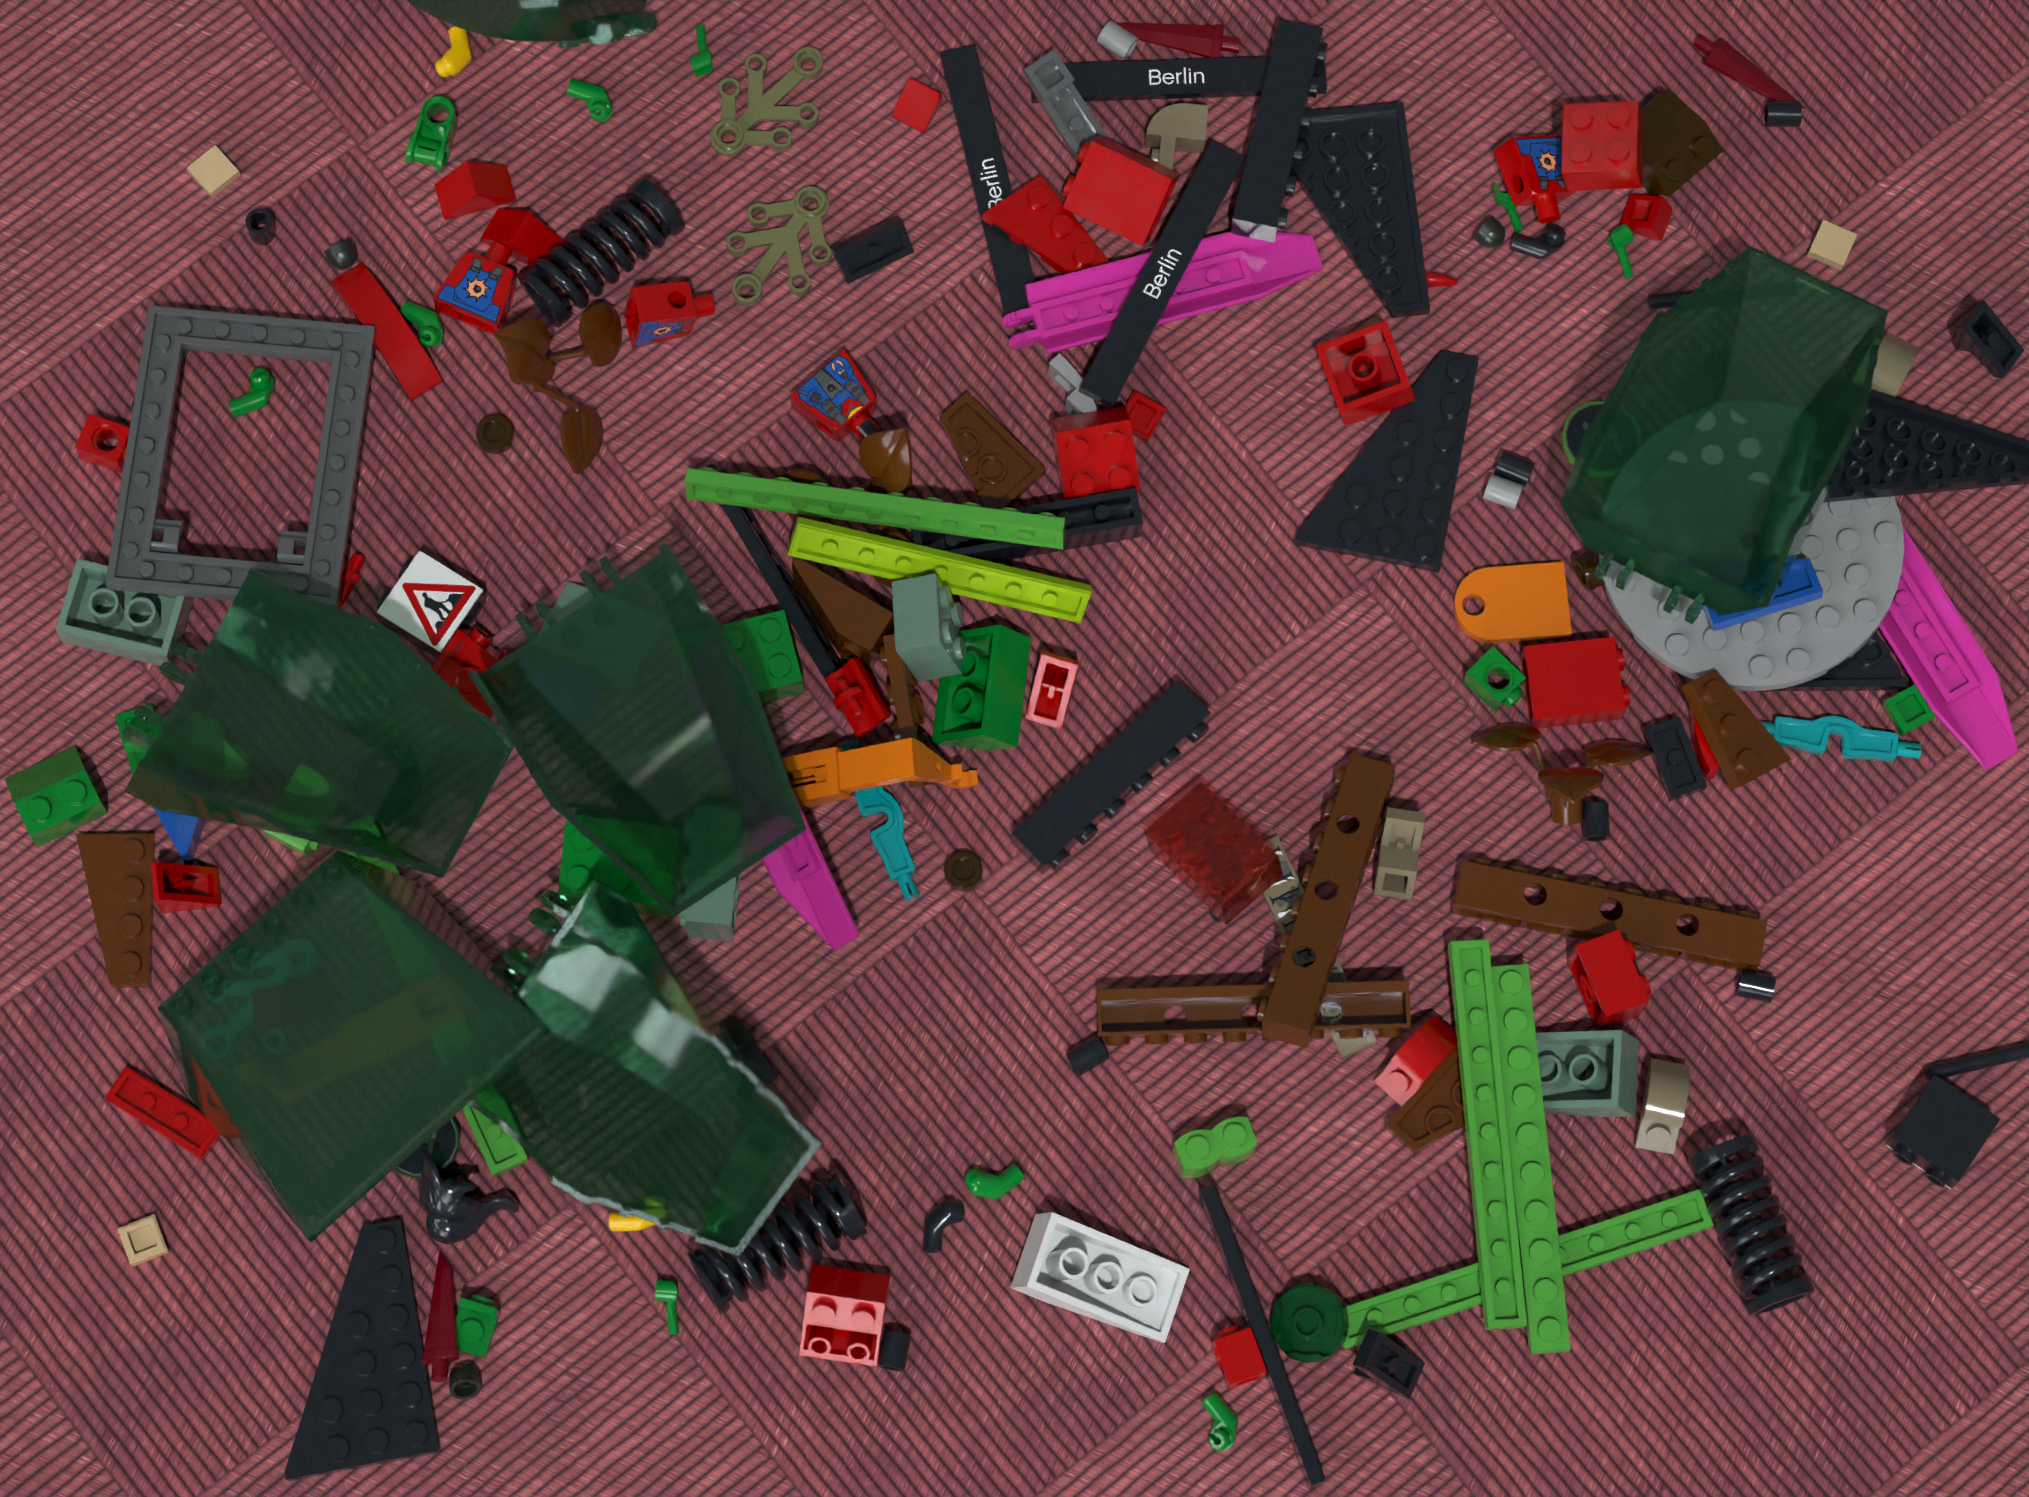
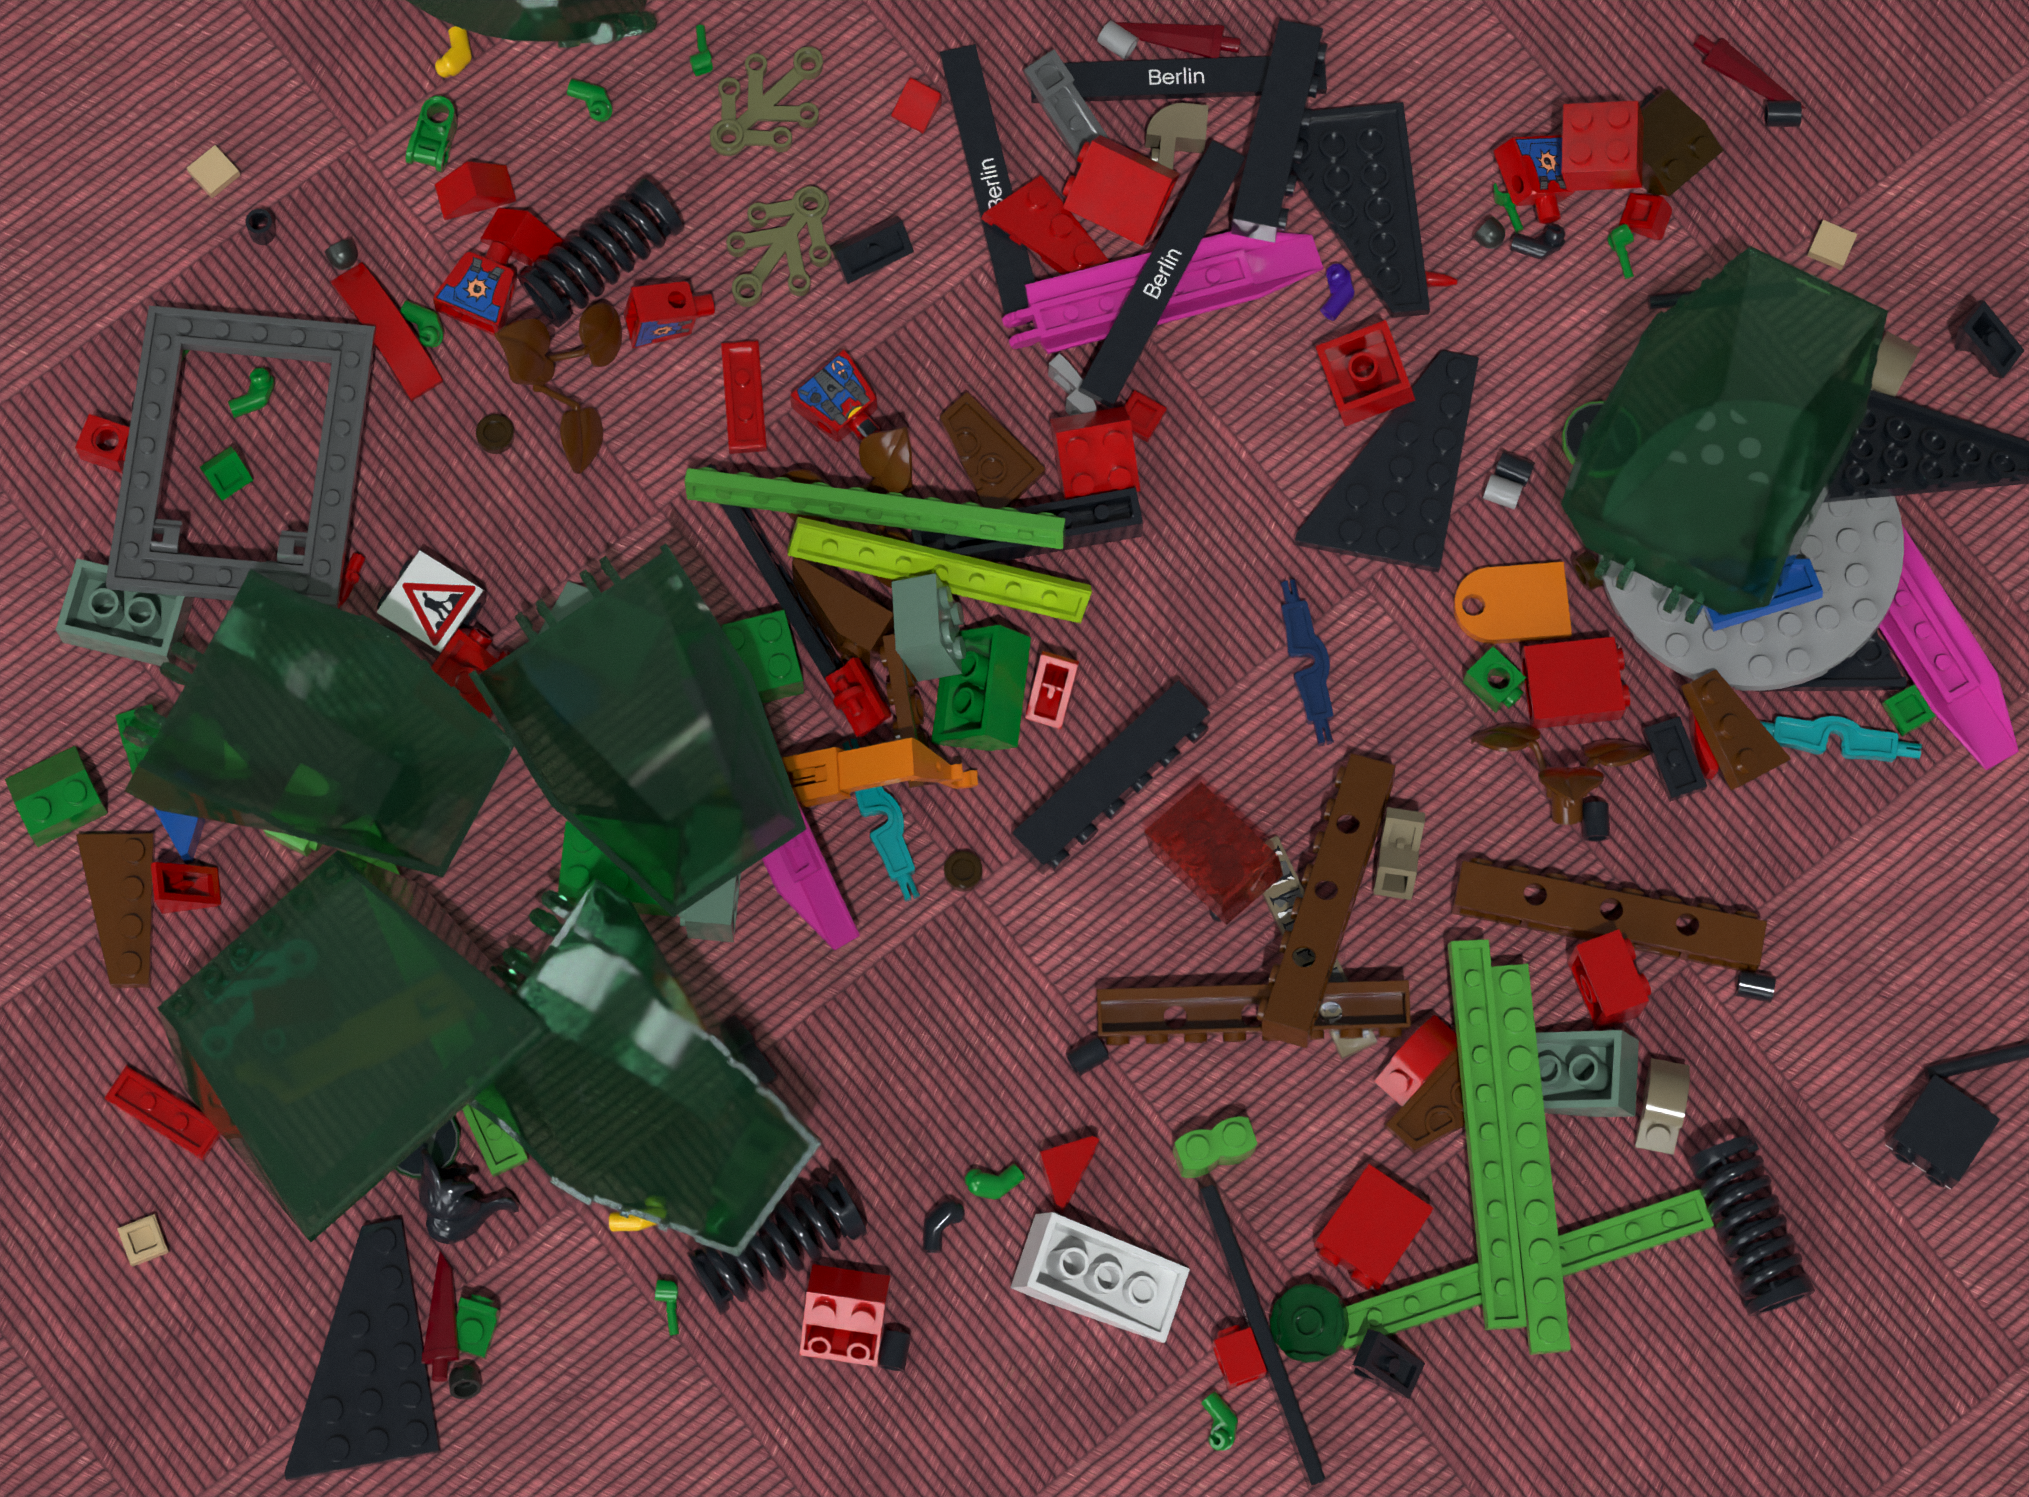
none -> green plate [199,446,253,501]
none -> red tile [721,340,767,454]
none -> red slope [1039,1136,1100,1215]
none -> dark blue piece [1280,579,1334,746]
none -> red brick [1313,1164,1434,1291]
none -> dark purple arm [1320,263,1355,321]

